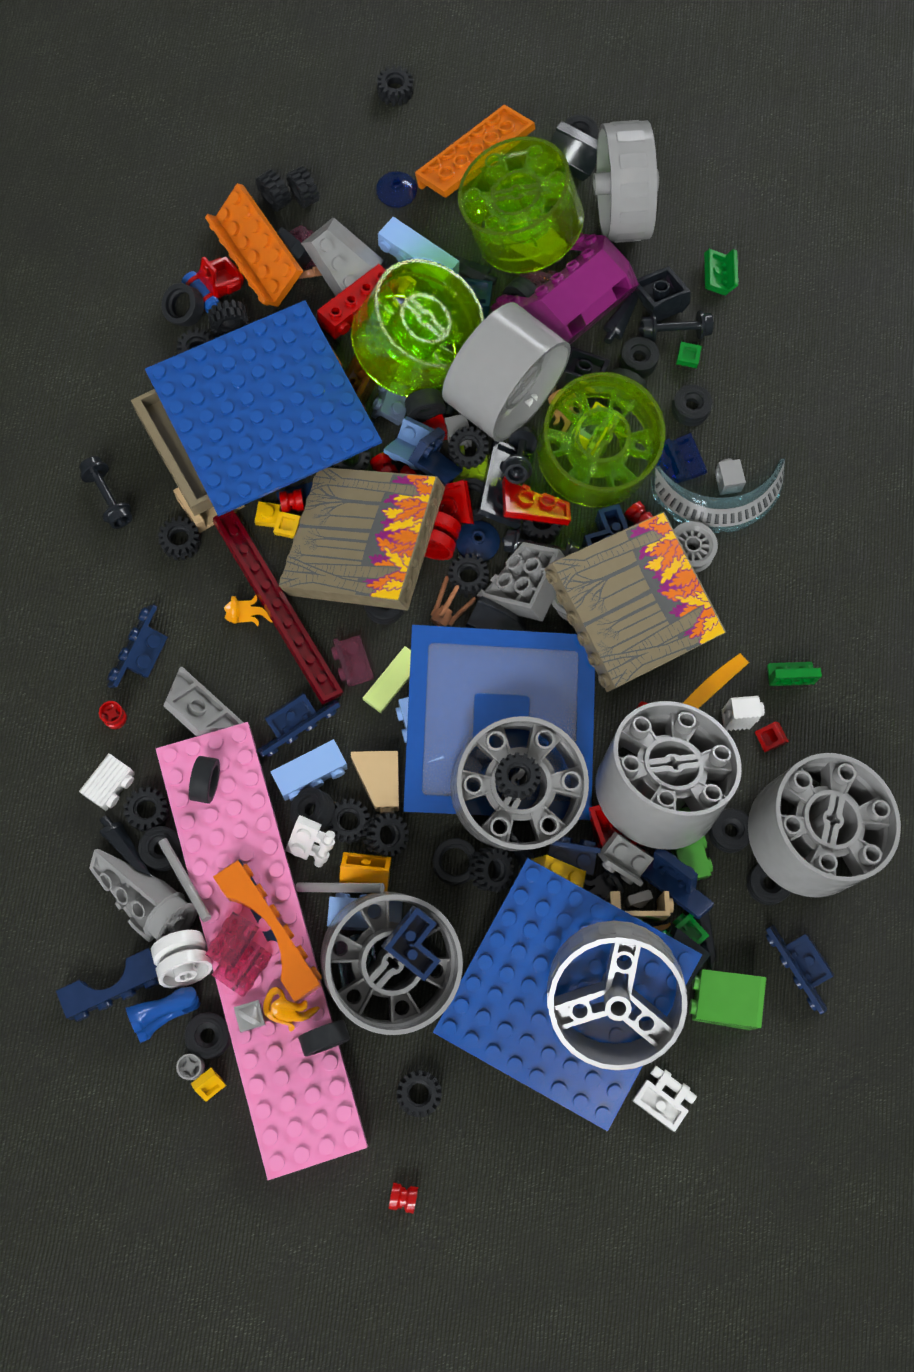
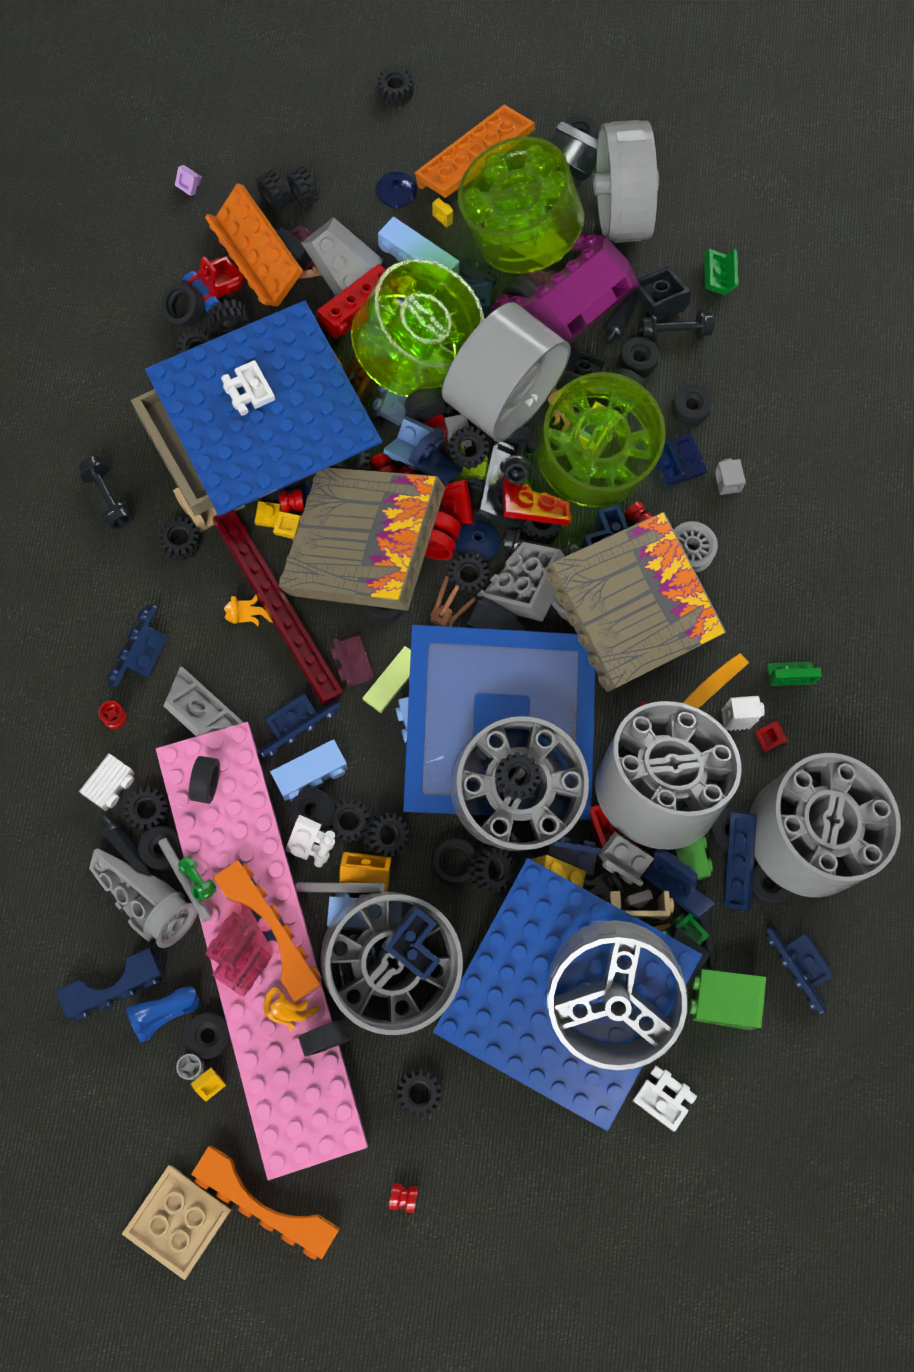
white wheel [151,930,212,988] -> none
light grey tile [234,1000,266,1033] -> none
tan slope [351,751,399,814] -> none
windscreen [651,459,785,533] -> none
green plate [676,342,702,369] -> none
none -> tan plate [122,1165,232,1280]
none -> lavender tile [175,165,202,196]
none -> green bar [178,856,216,900]
none -> orange arch [191,1146,340,1260]
none -> white plate [221,360,275,416]
none -> yellow plate [433,198,453,228]
none -> dark blue plate [724,811,757,911]

